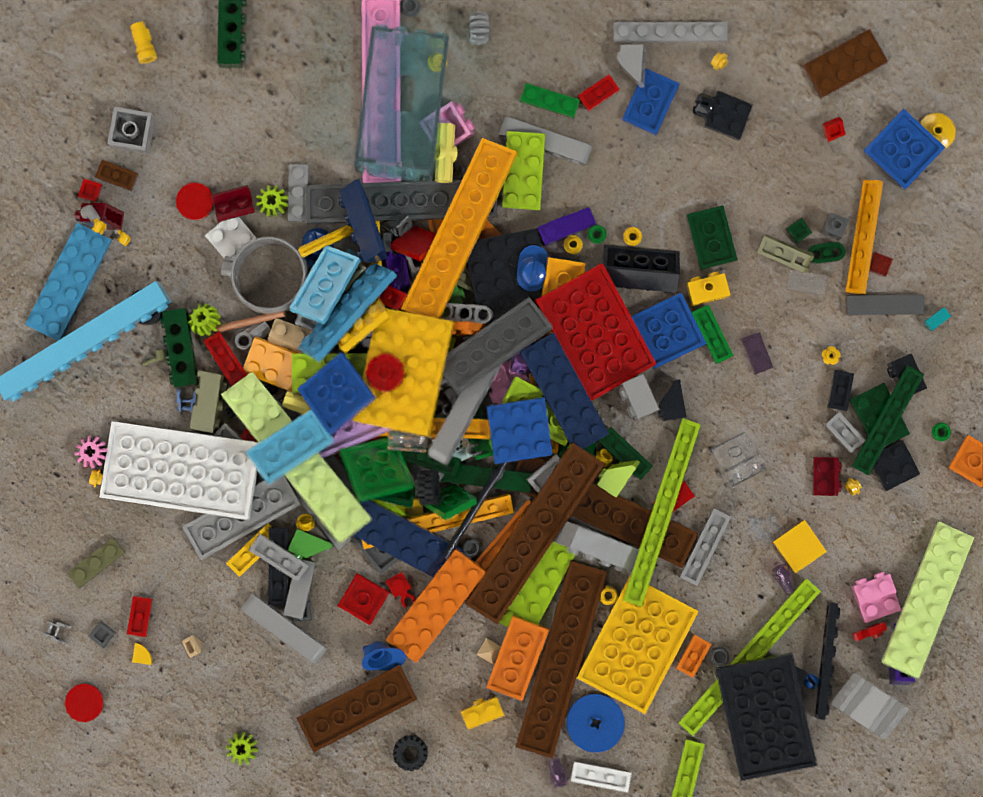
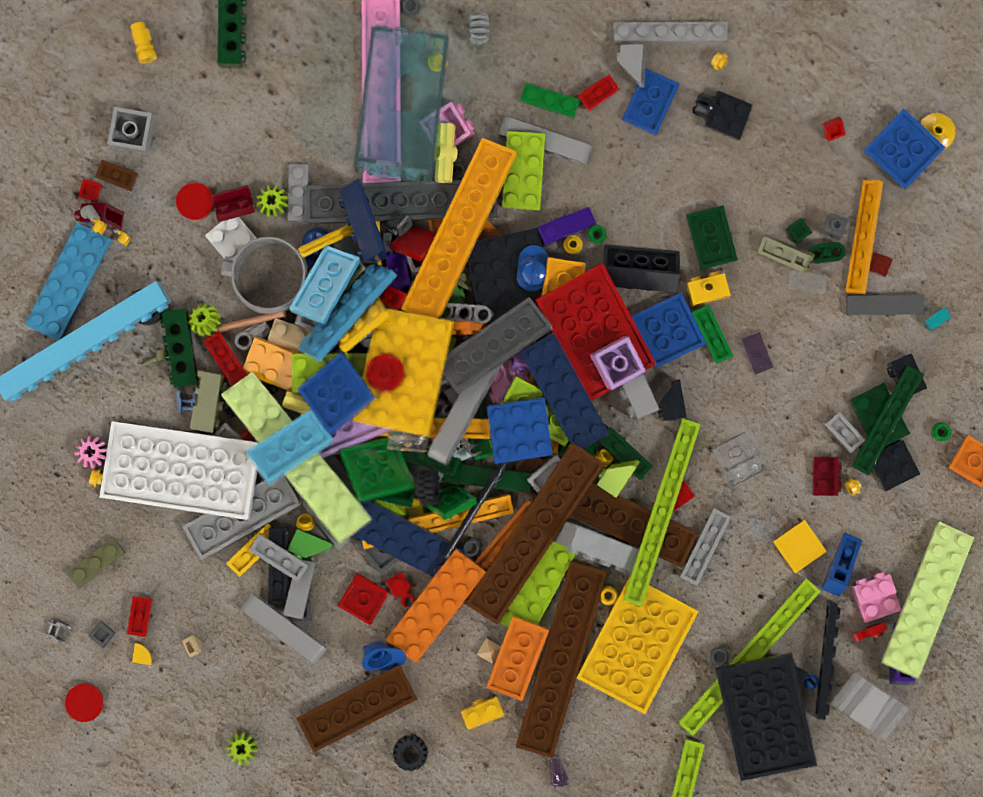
blue piece [567,694,625,753] -> none
white plate [571,761,632,792] -> none
yellow plate [623,227,642,246] -> none
orange plate [676,634,712,678] -> none
cone [772,564,796,594] -> none
reddish brown plate [803,29,888,99] -> none
yellow plate [822,346,841,365] -> none
black plate [827,370,854,411] -> none
none -> lavender brick [590,336,646,390]
none -> blue slope [821,533,862,597]

